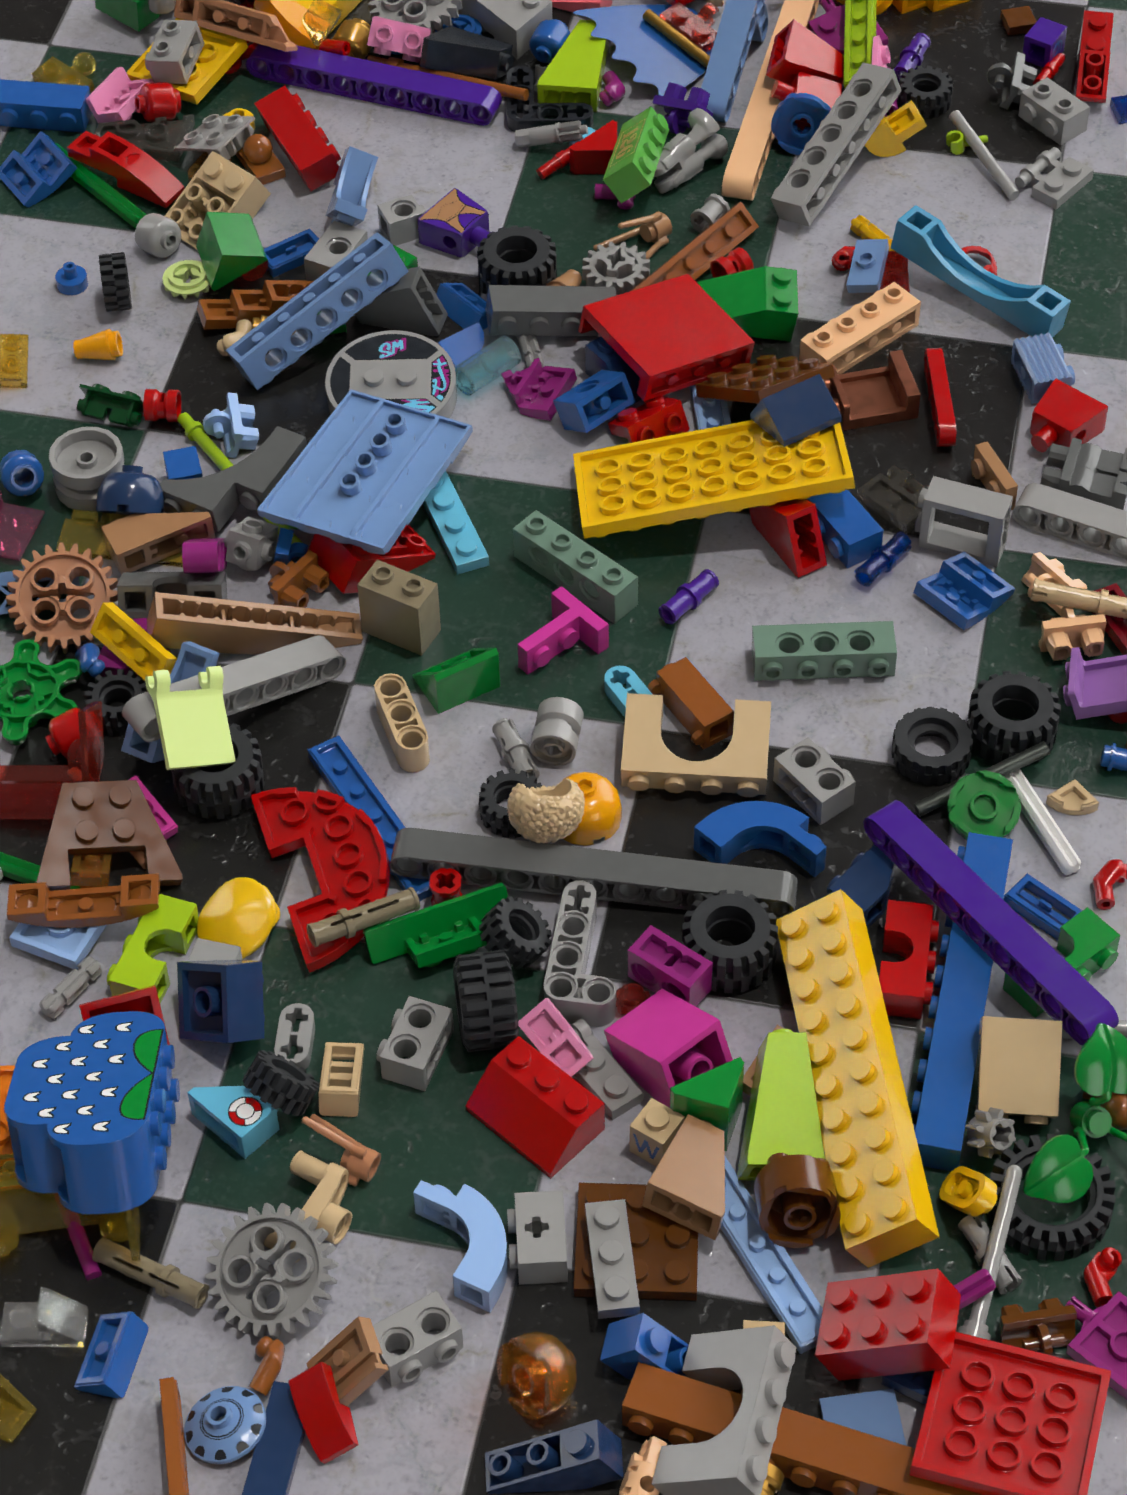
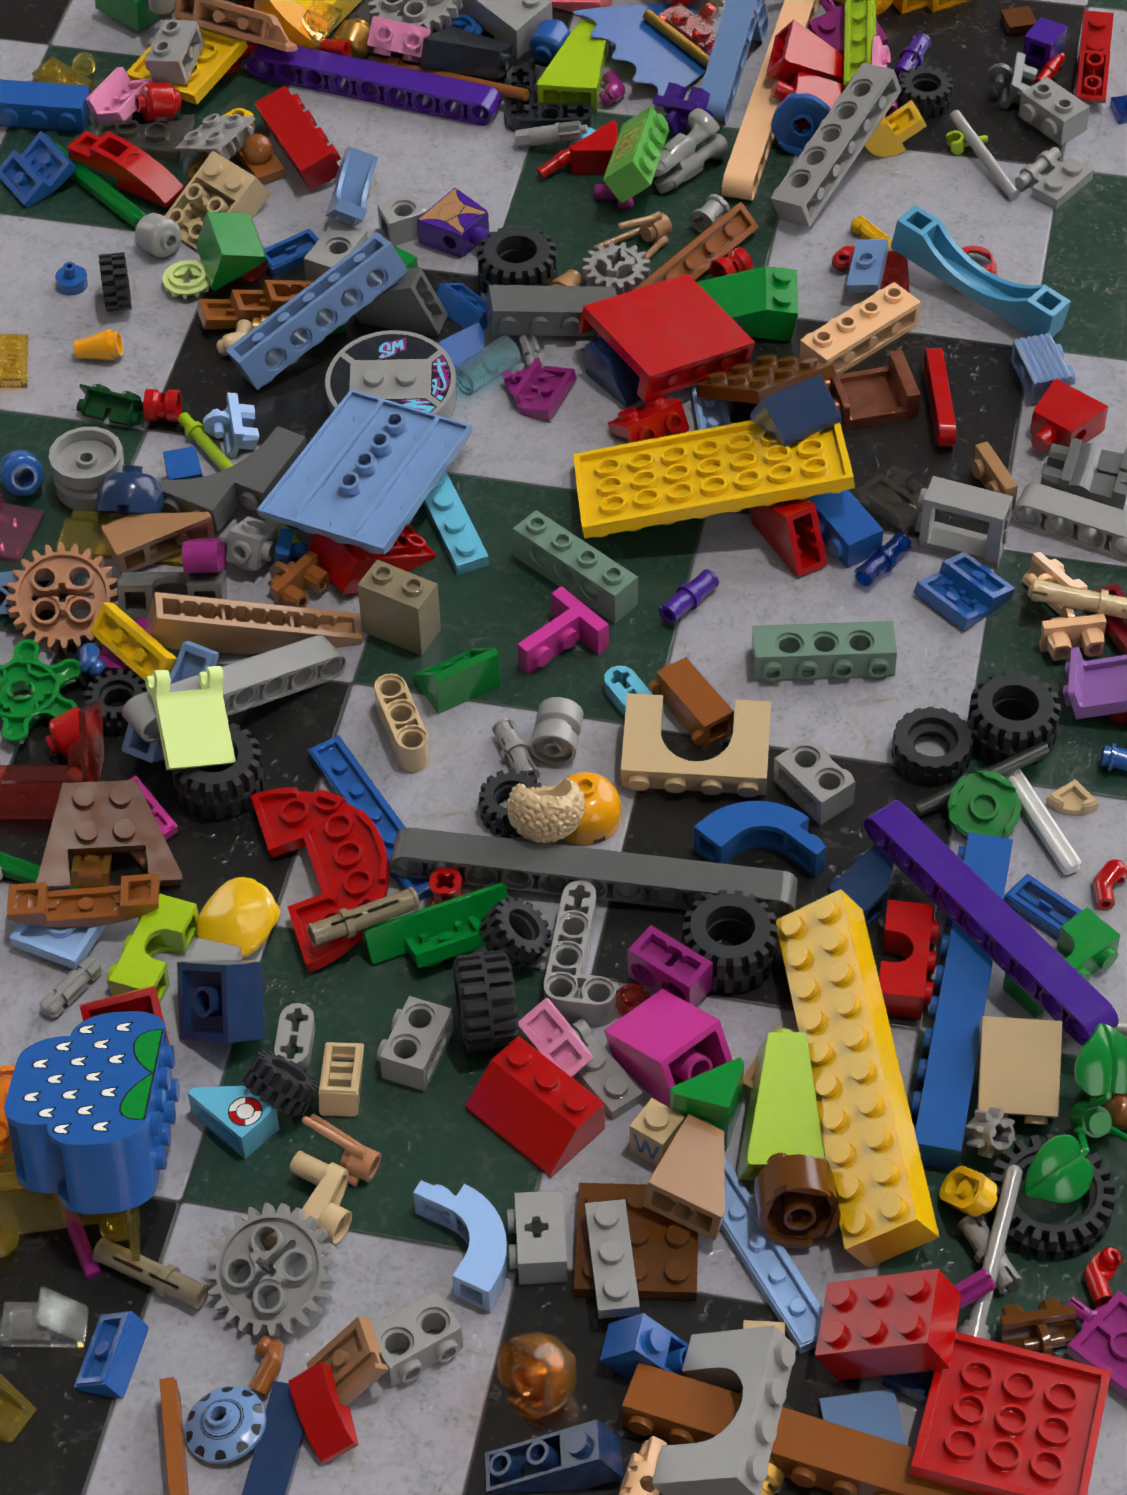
blue brick [553,370,636,433] -> none

